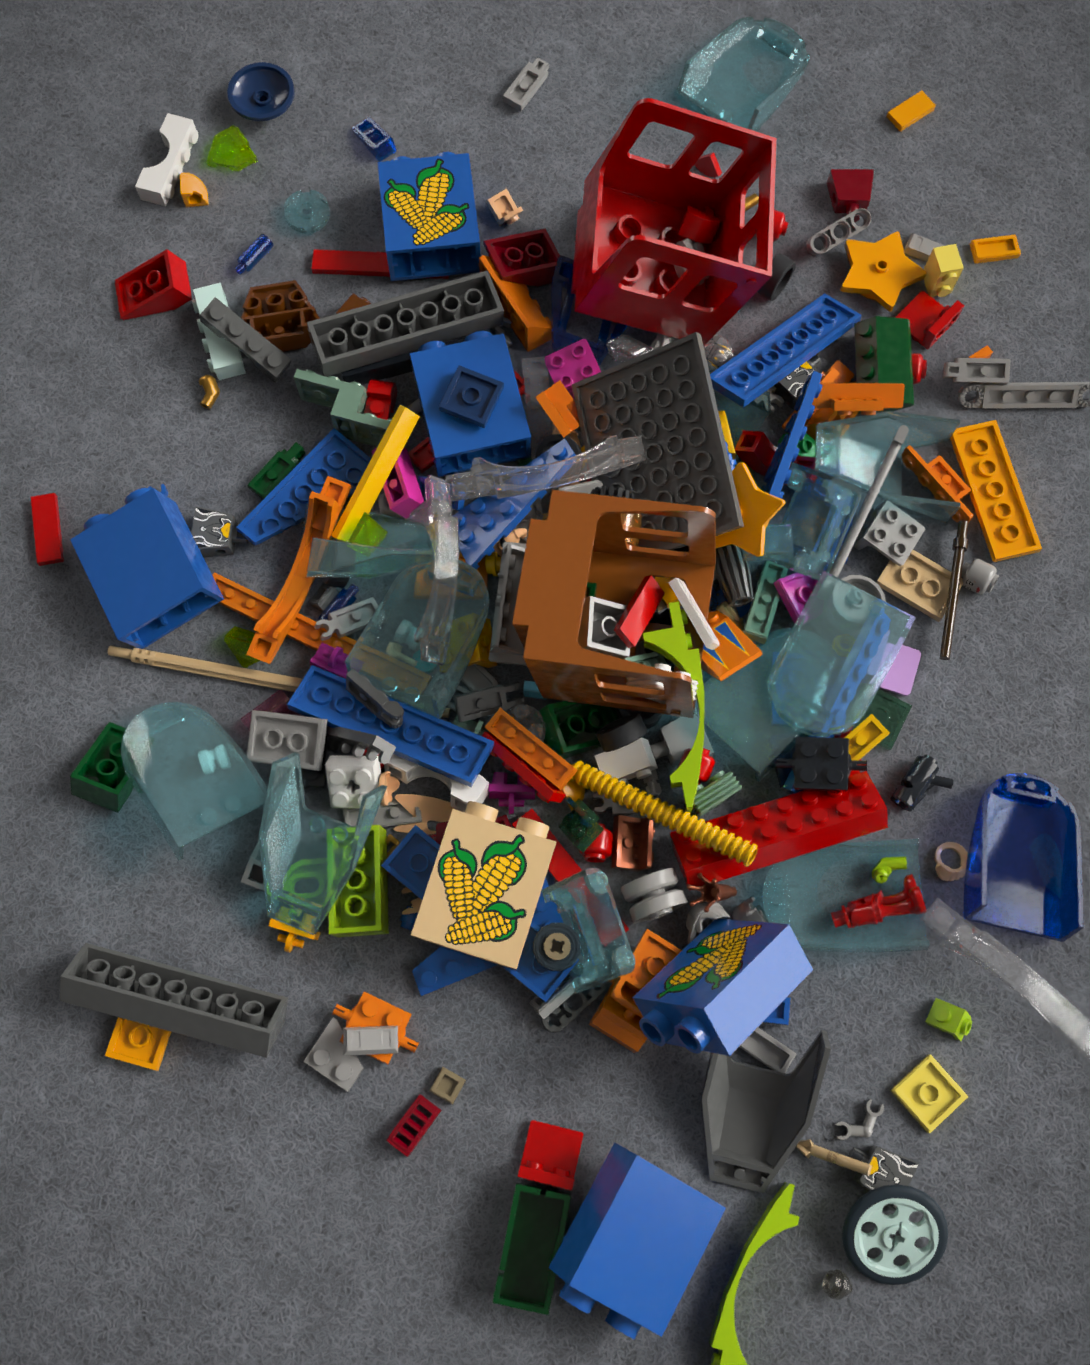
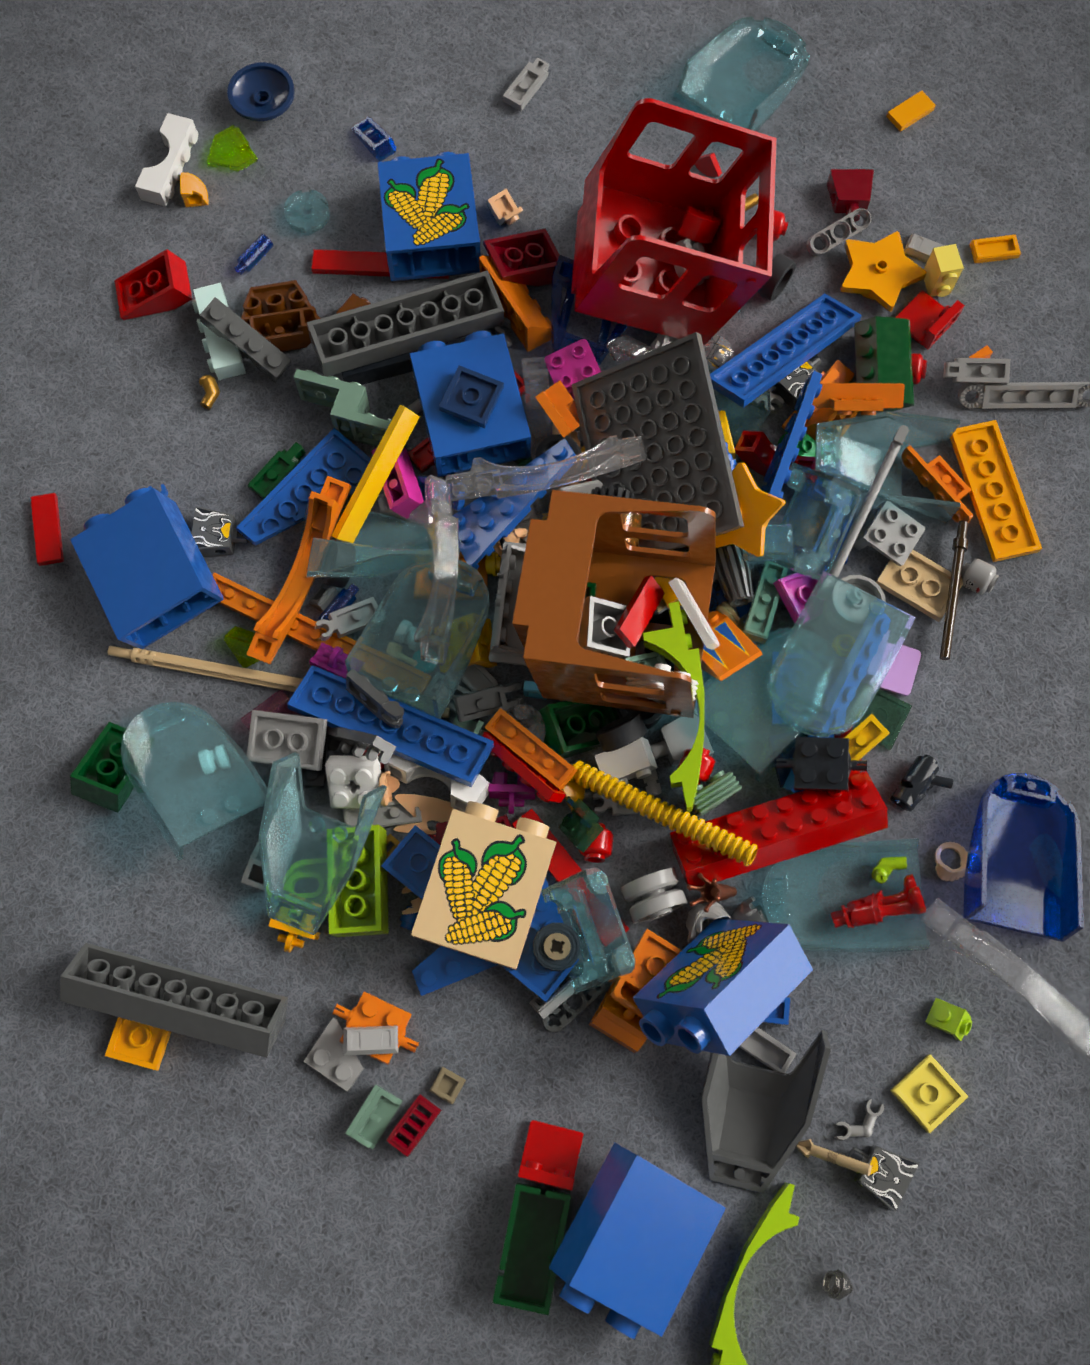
clear neon green slope [347,512,388,557] -> none
red brick [364,380,398,420] -> none
copper bracket [611,815,655,871] -> none
wedge [842,1184,948,1285] -> none
none -> sand green hinge [345,1085,403,1149]

